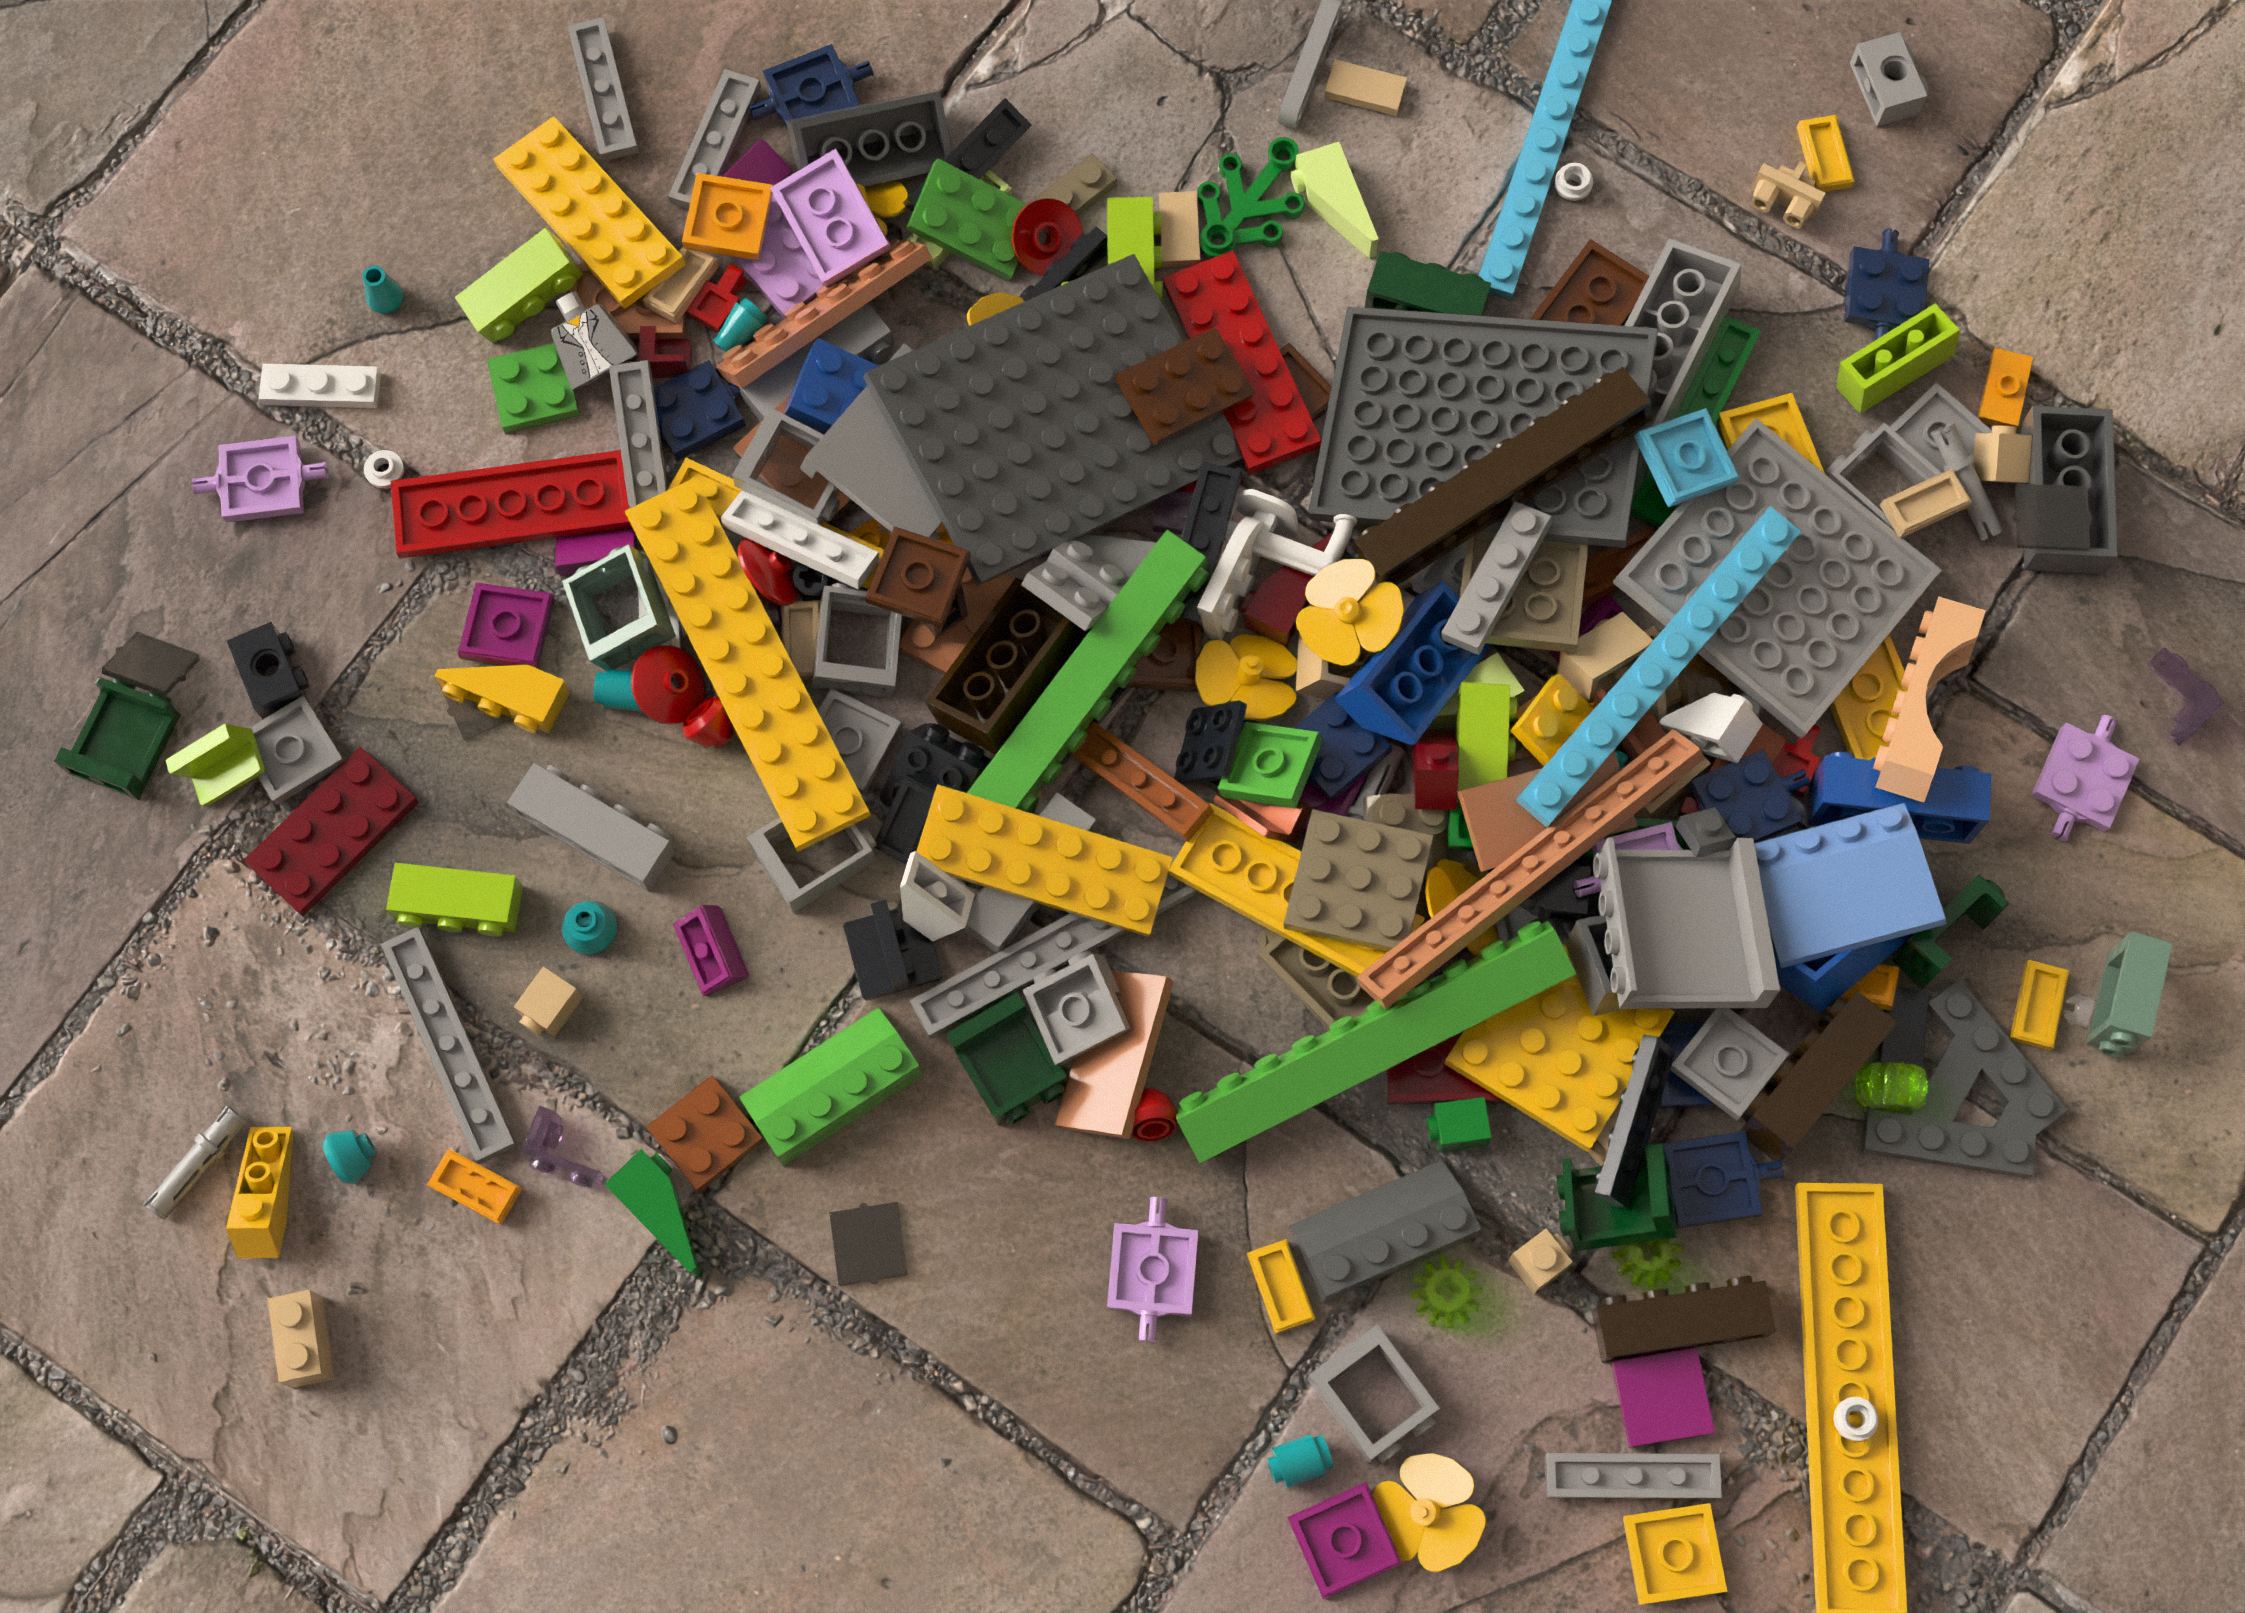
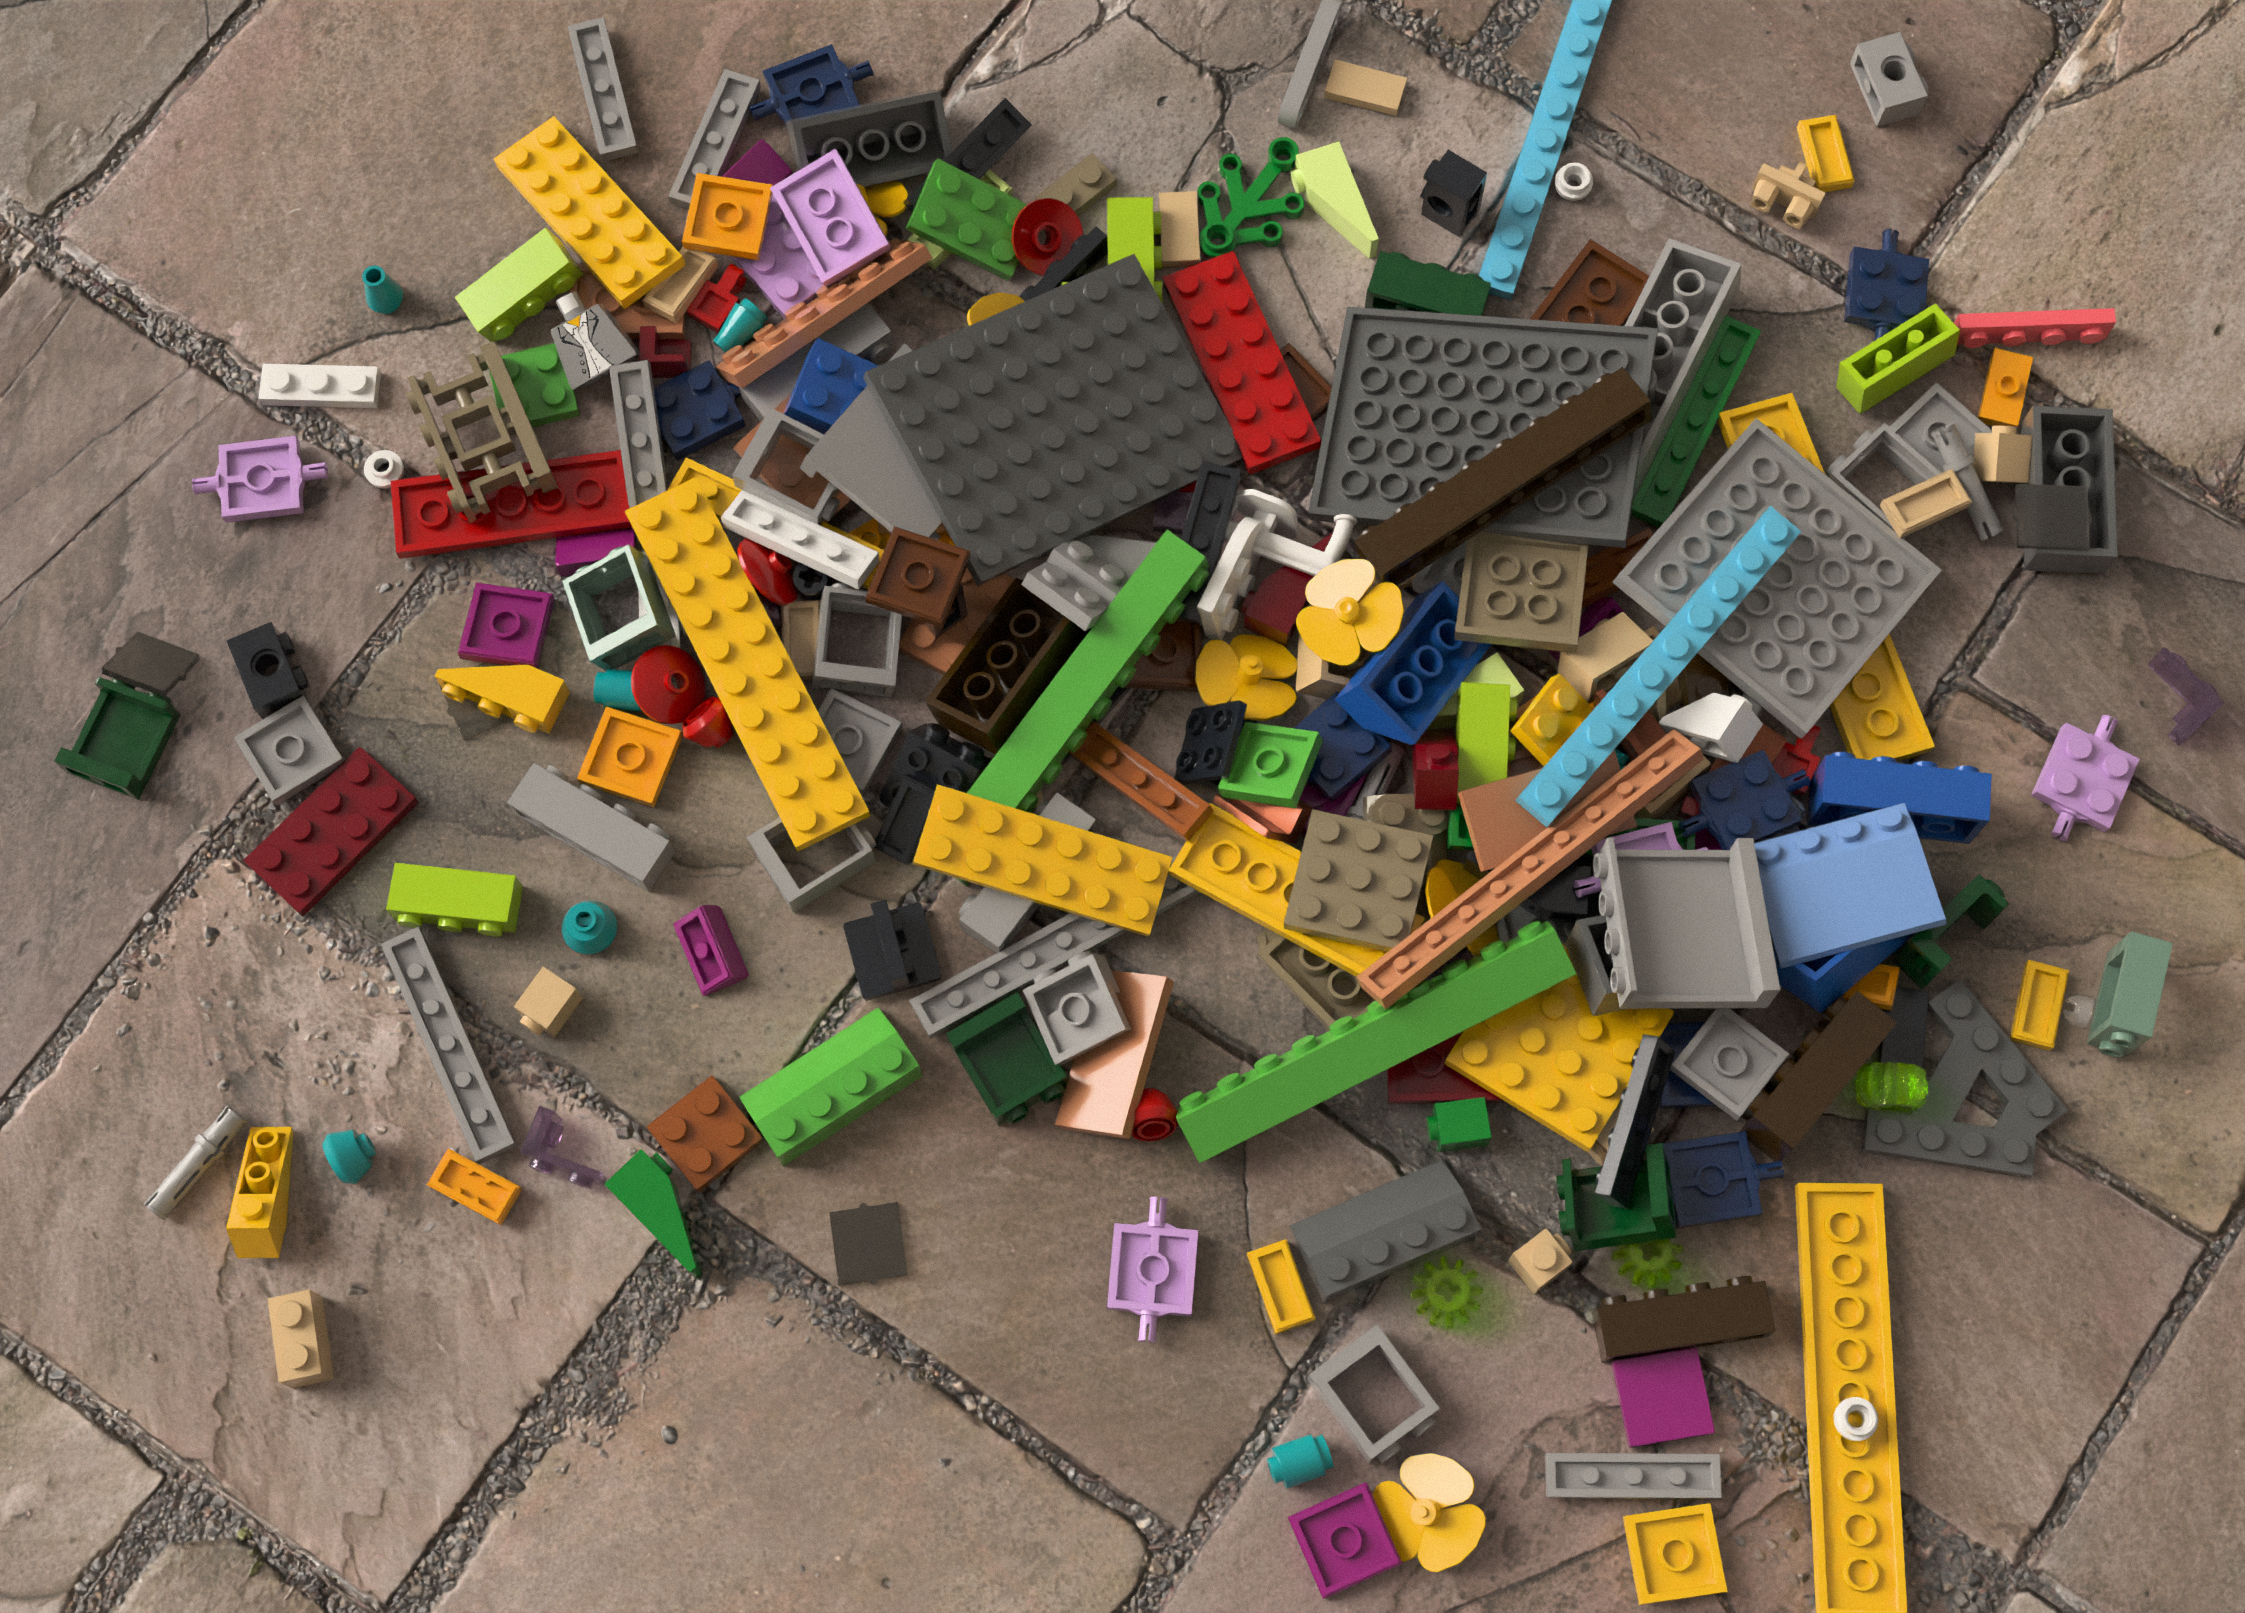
lime panel [165,723,265,806] -> none
white slope [900,851,975,941] -> none
reddish brown plate [1115,327,1255,446] -> none
light grey plate [1441,502,1552,655] -> none
medium azure tile [1634,408,1740,507] -> none
dark grey plate [1676,807,1736,857] -> none
light nougat arch [1873,596,1986,803] -> none
none -> dark tan fence [406,341,558,522]
none -> light orange plate [577,706,683,808]
none -> black brick [1420,149,1487,238]
none -> coral plate [1954,308,2116,348]

